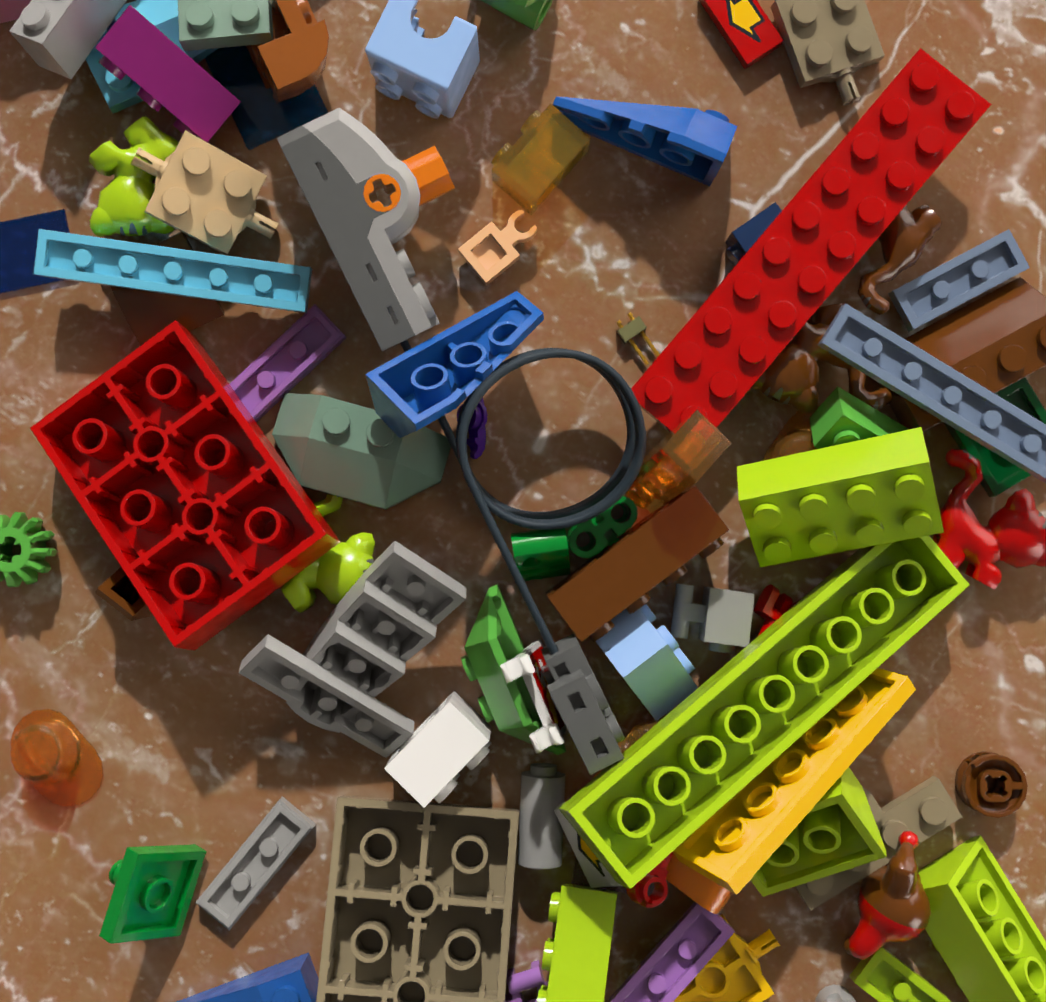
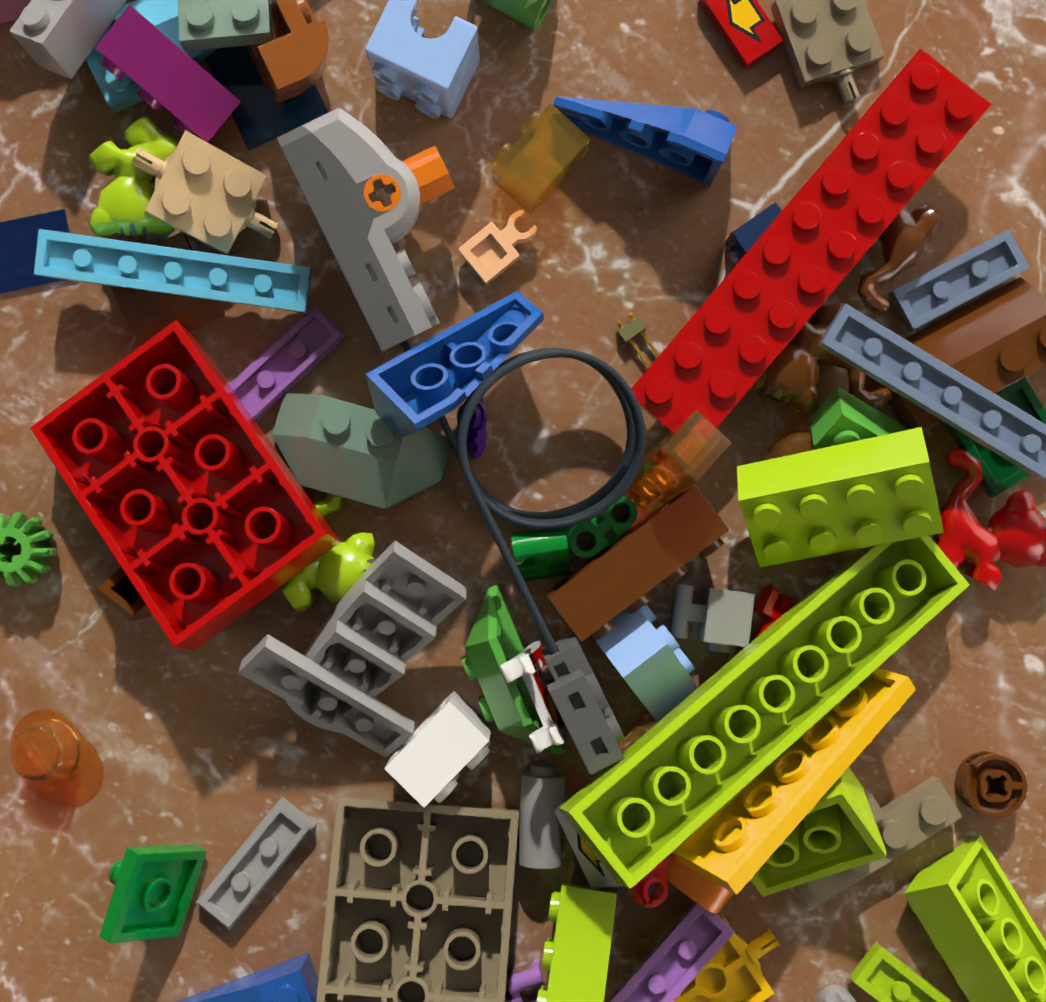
reddish brown piece [843,831,931,960] -> none

